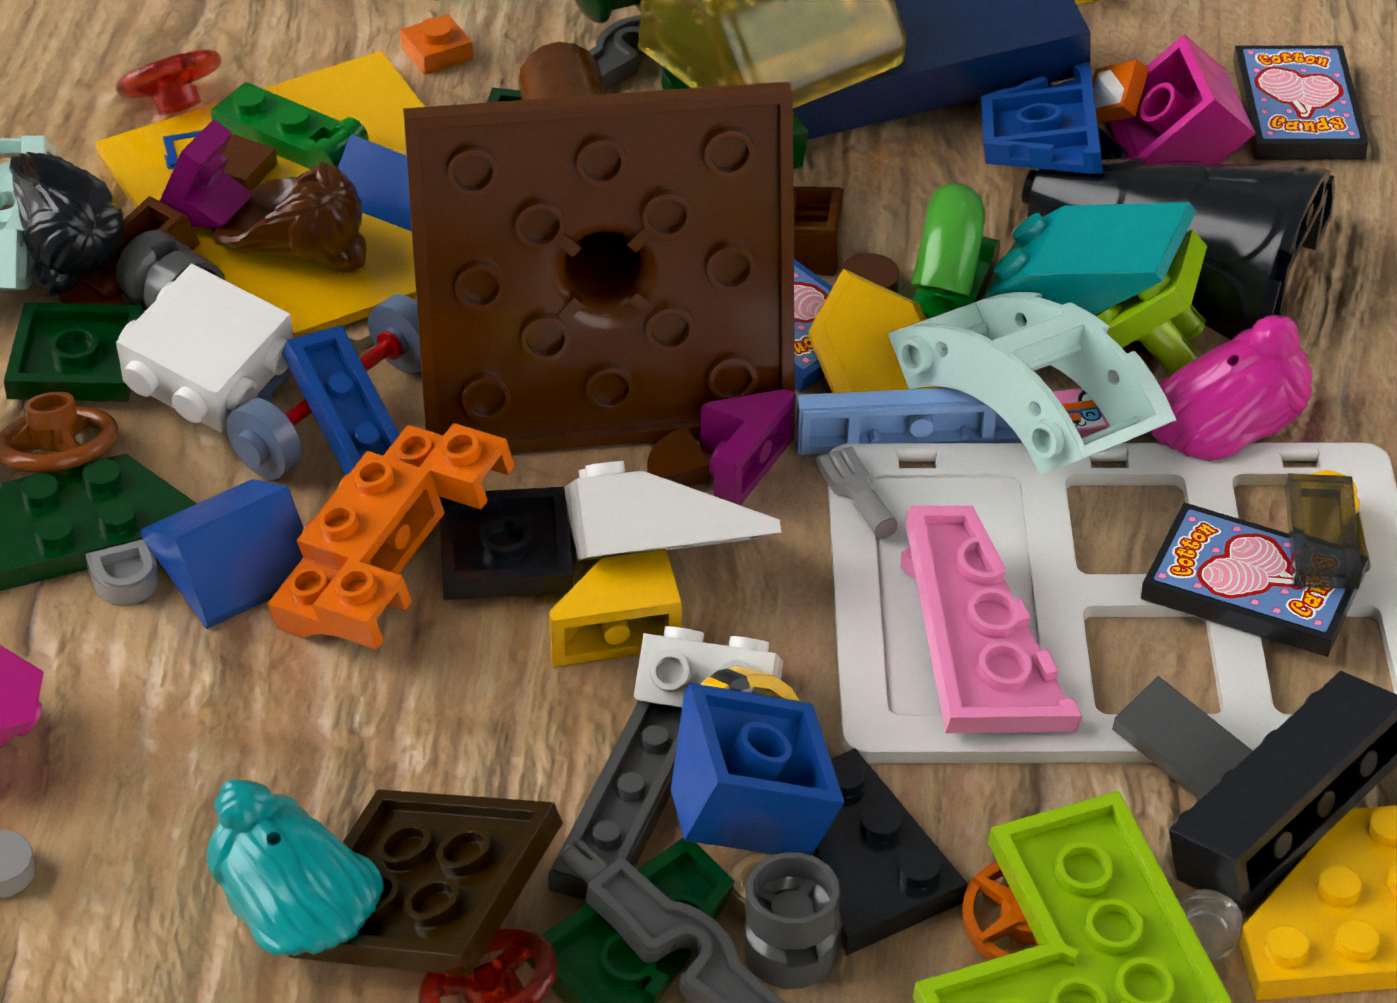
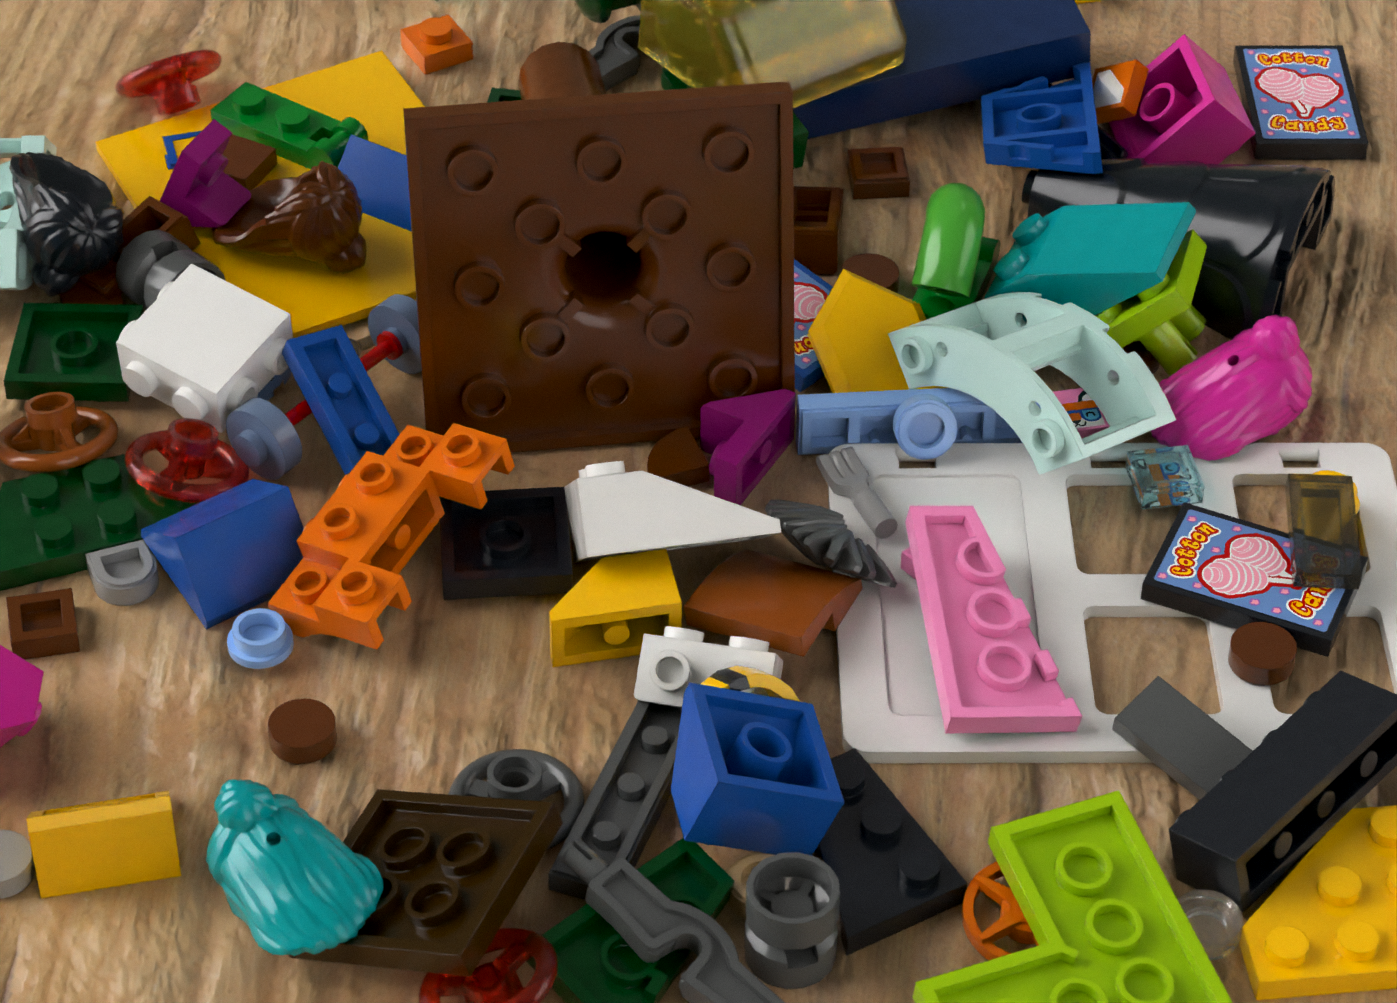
none -> reddish brown tile [6,588,80,660]
none -> yellow slope [26,790,182,899]
none -> clear red piece [124,418,250,503]
none -> light blue plate [227,608,294,669]
none -> reddish brown tile [268,699,337,764]
none -> dark grey piece [449,749,585,850]
none -> dark orange slope [683,549,863,657]
none -> dark grey hair [765,499,897,588]
none -> reddish brown tile [847,147,910,200]
none -> light blue tile [893,394,957,460]
none -> clear light blue tile [1126,445,1205,509]
none -> reddish brown tile [1228,622,1297,685]

